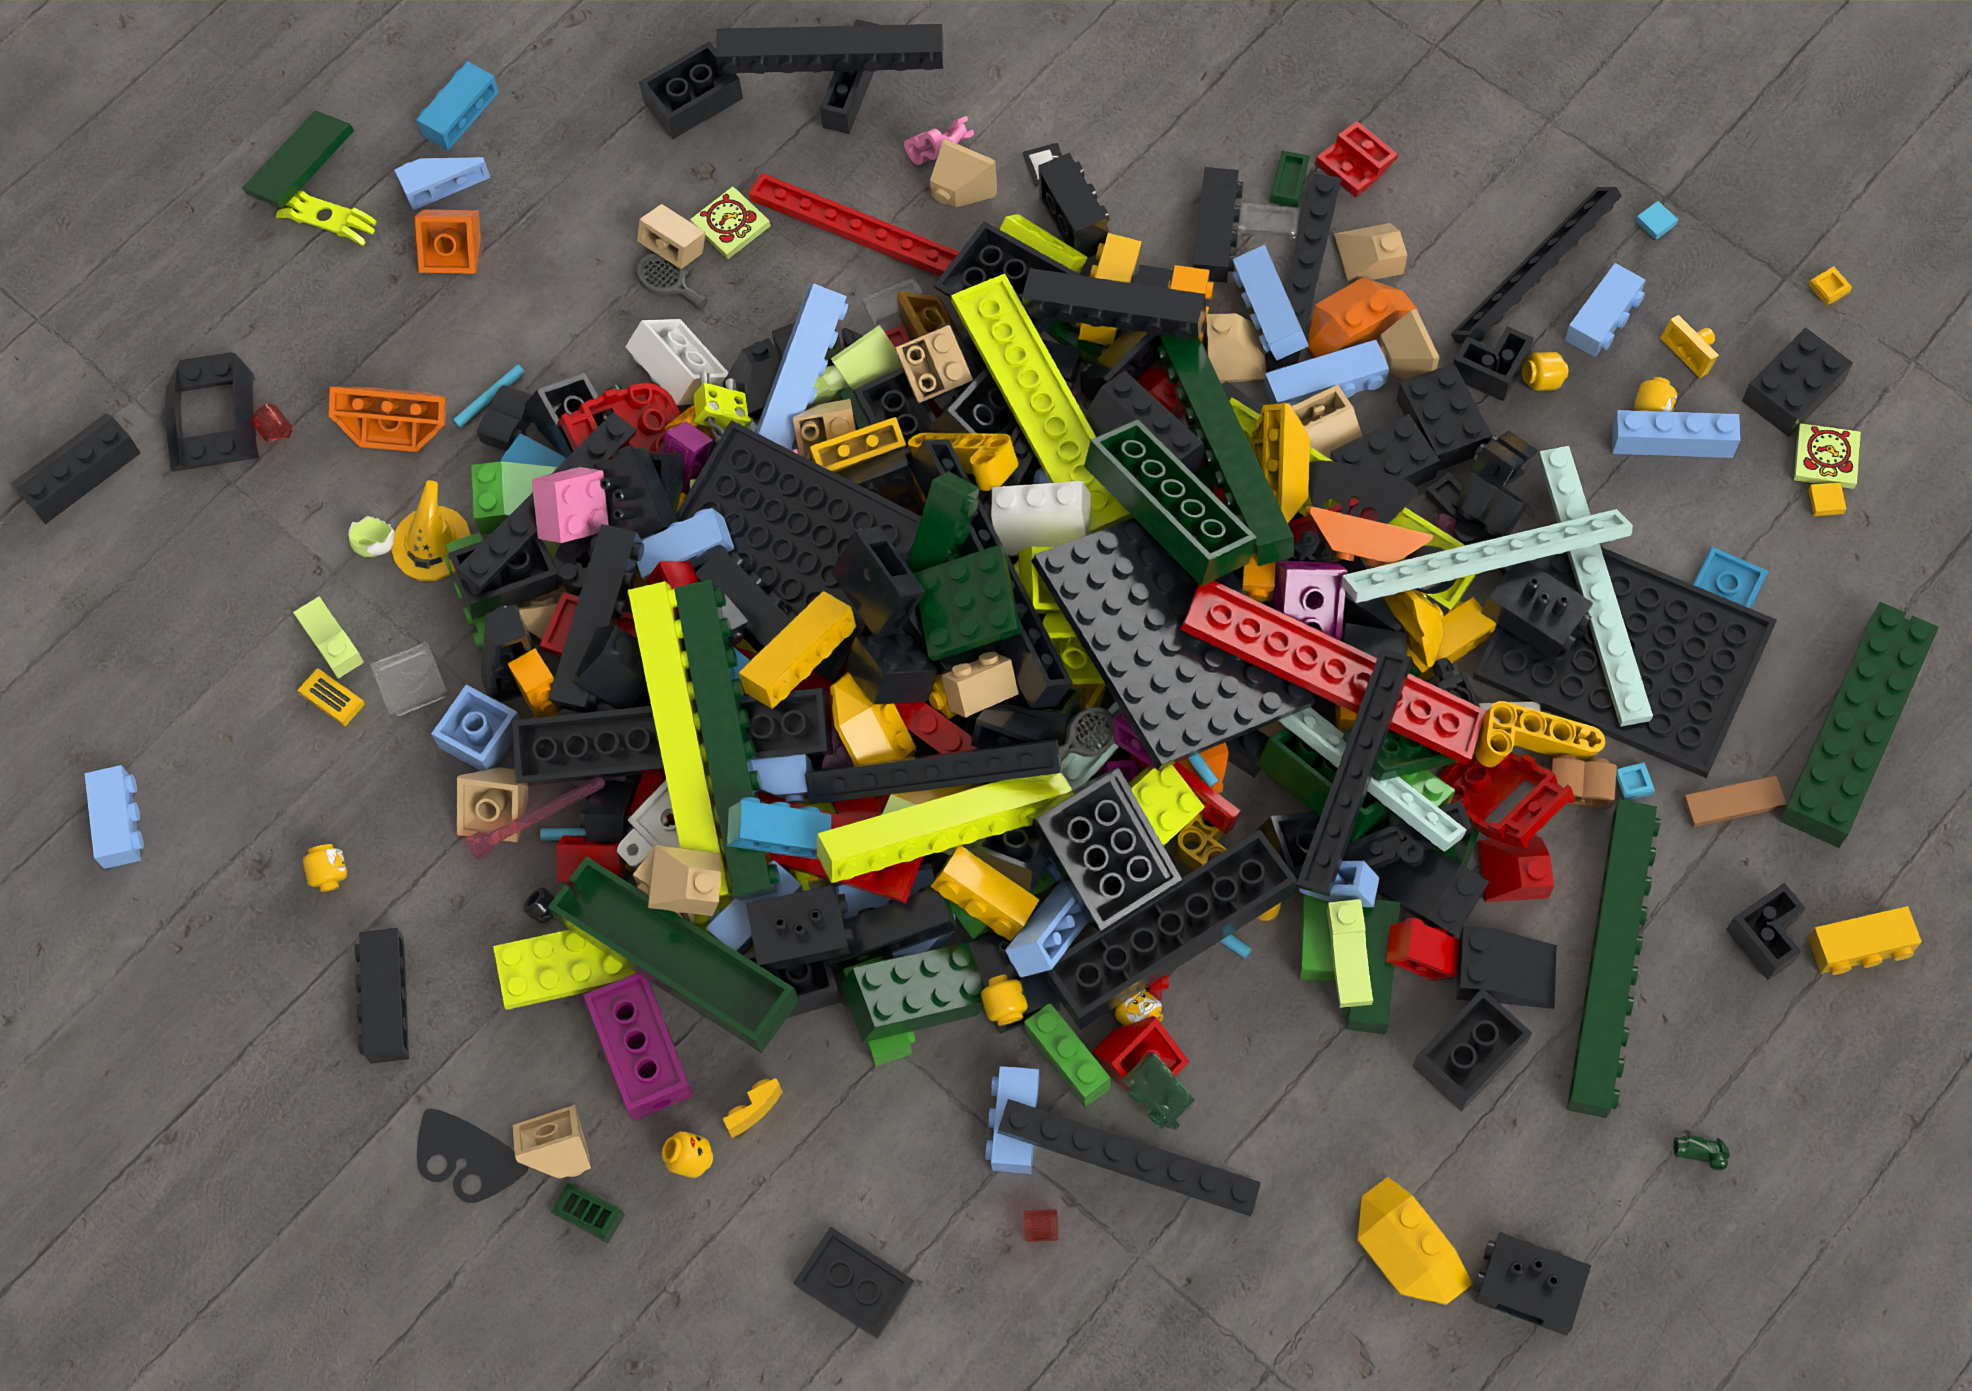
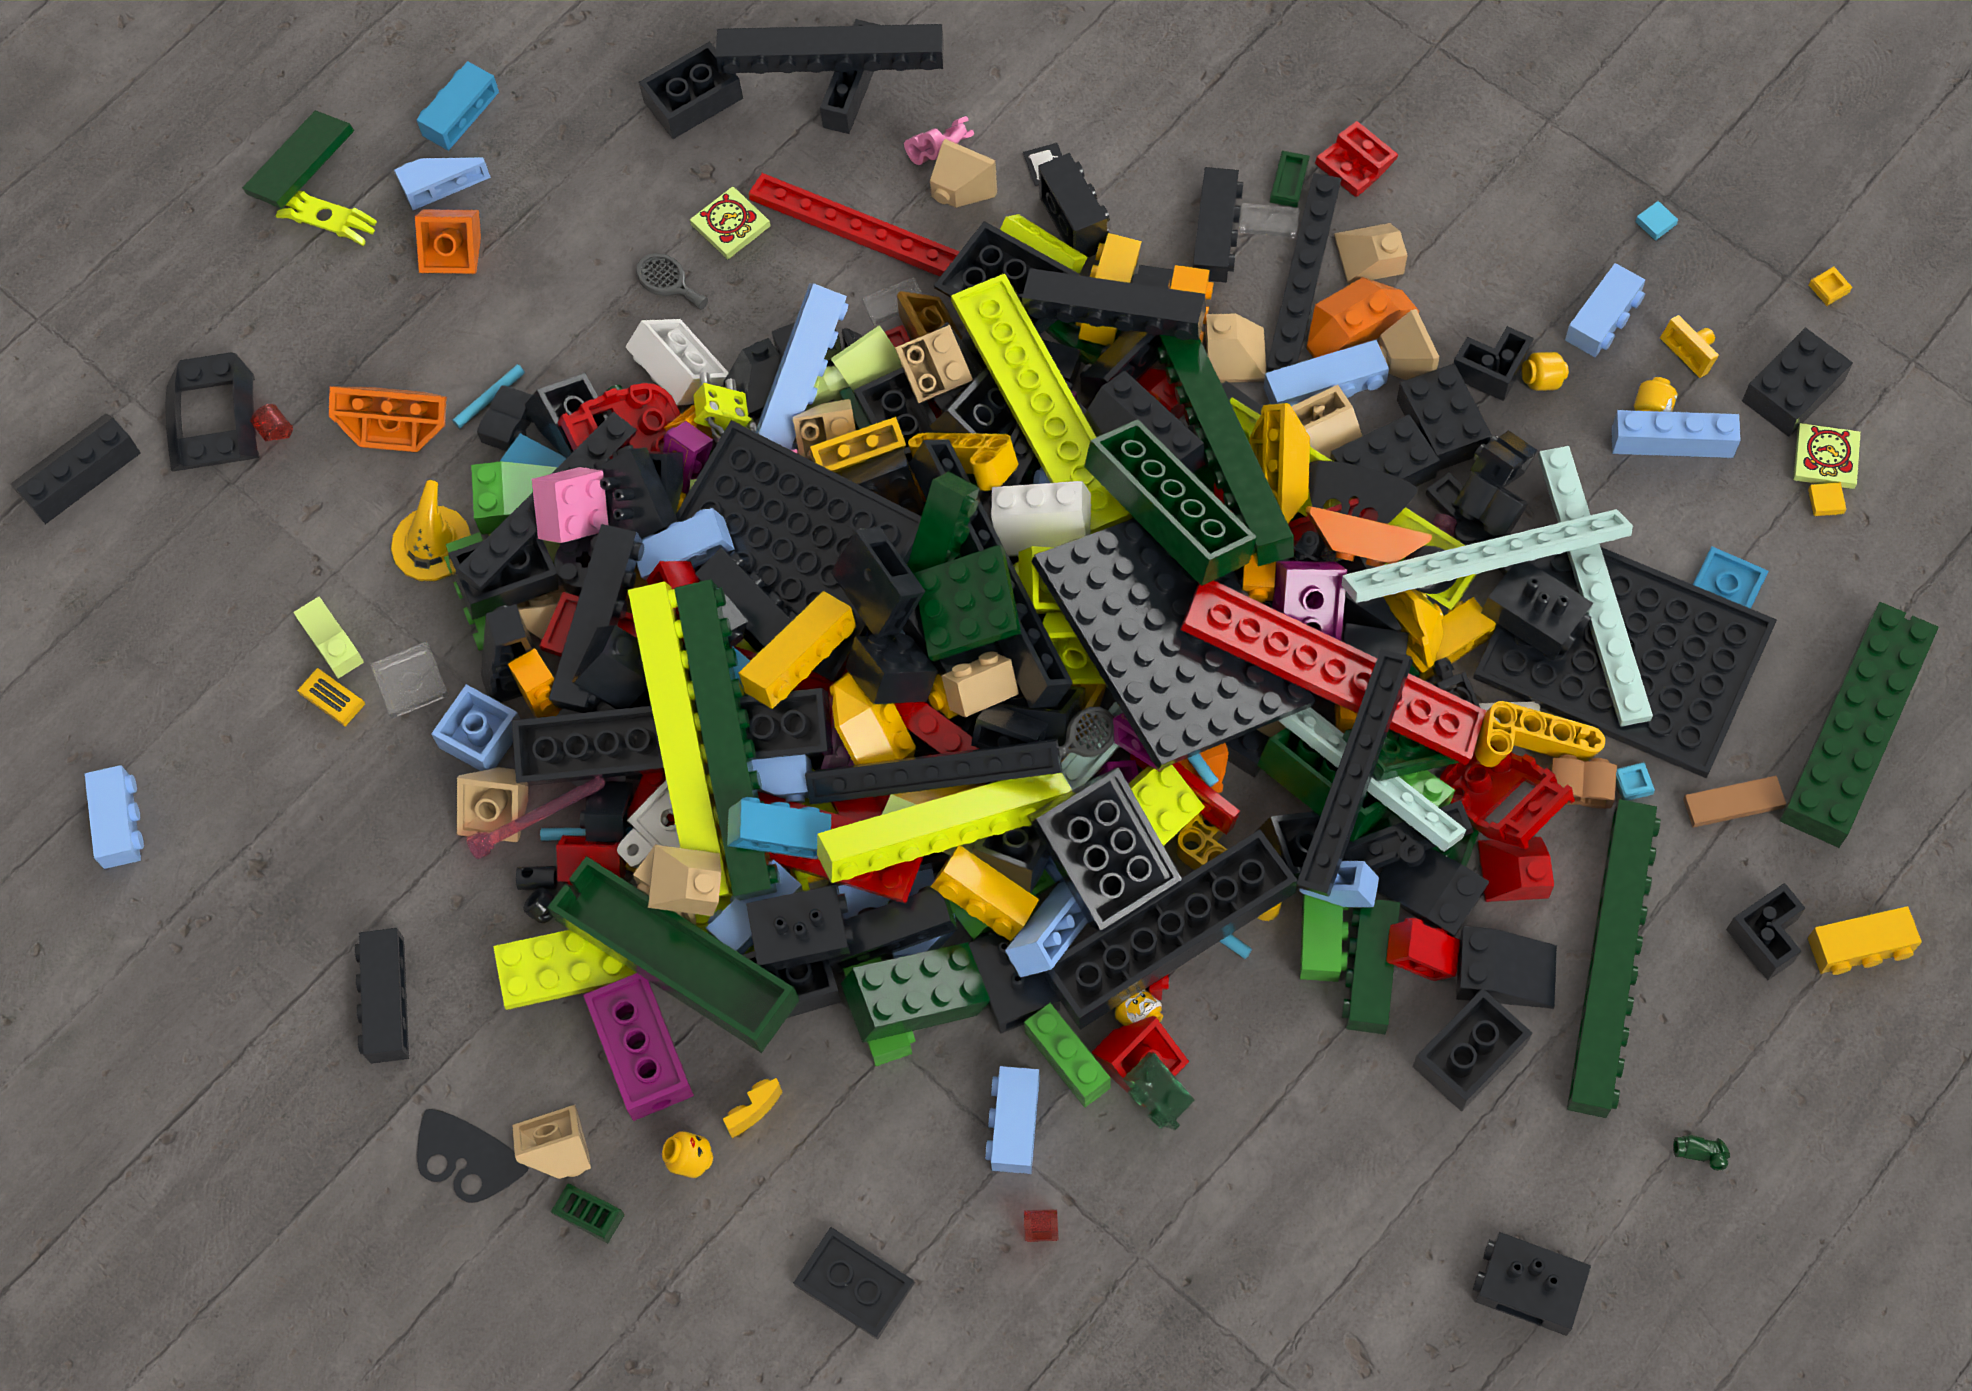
yellow head [303,844,347,892] -> none
yellowish green hair [348,516,395,557] -> none
tan brick [637,204,706,269] -> none
yellow head [981,975,1028,1026] -> none
black plate [997,1099,1261,1216] -> none
light blue brick [1232,244,1309,361] -> none
yellowish green slope [1326,899,1373,1008] -> none
yellow wedge [1357,1177,1473,1305] -> none
black plate [1451,187,1622,343] -> none
none -> black piece [516,866,558,890]

